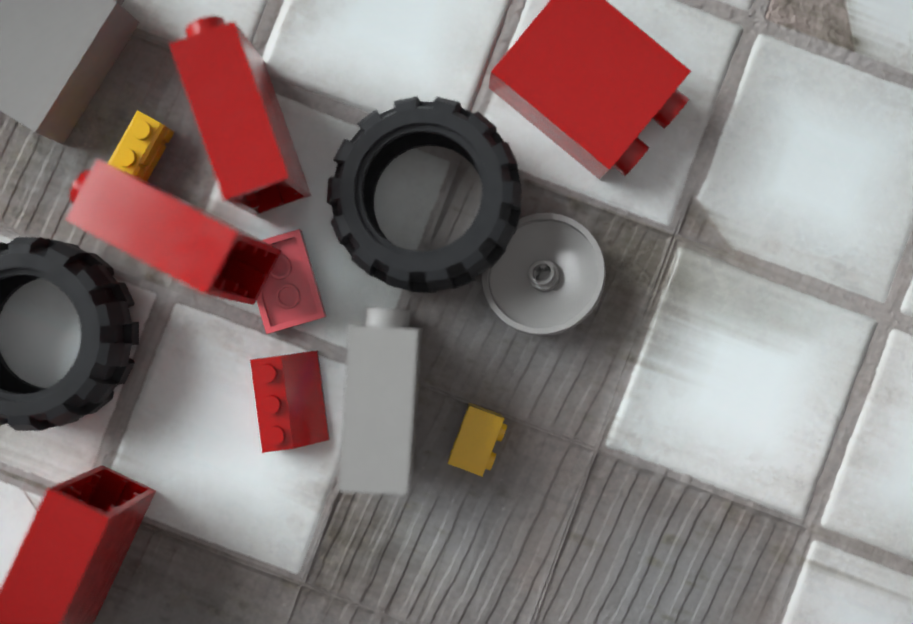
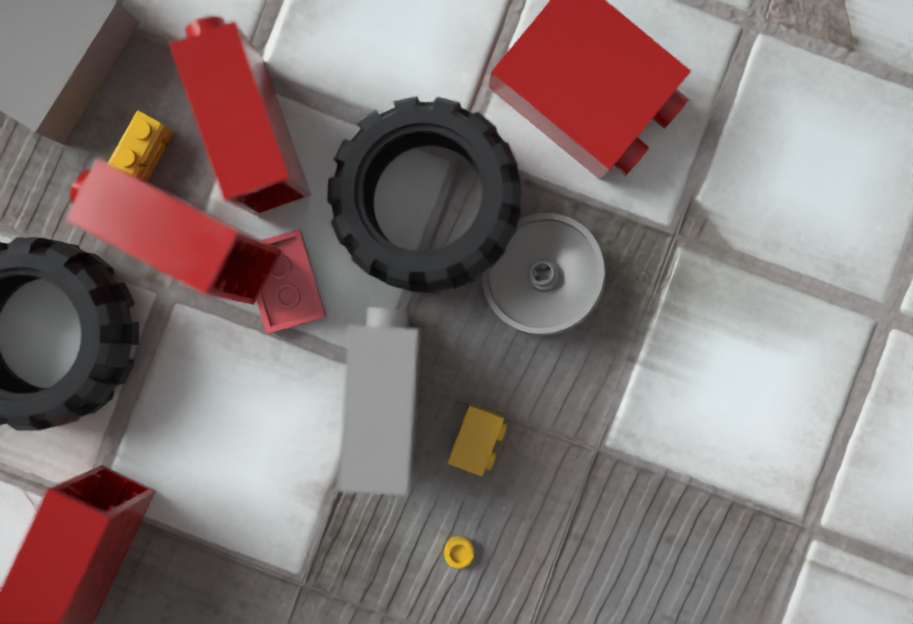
red slope [250,350,330,453] -> none
none -> yellow tile [444,536,474,569]

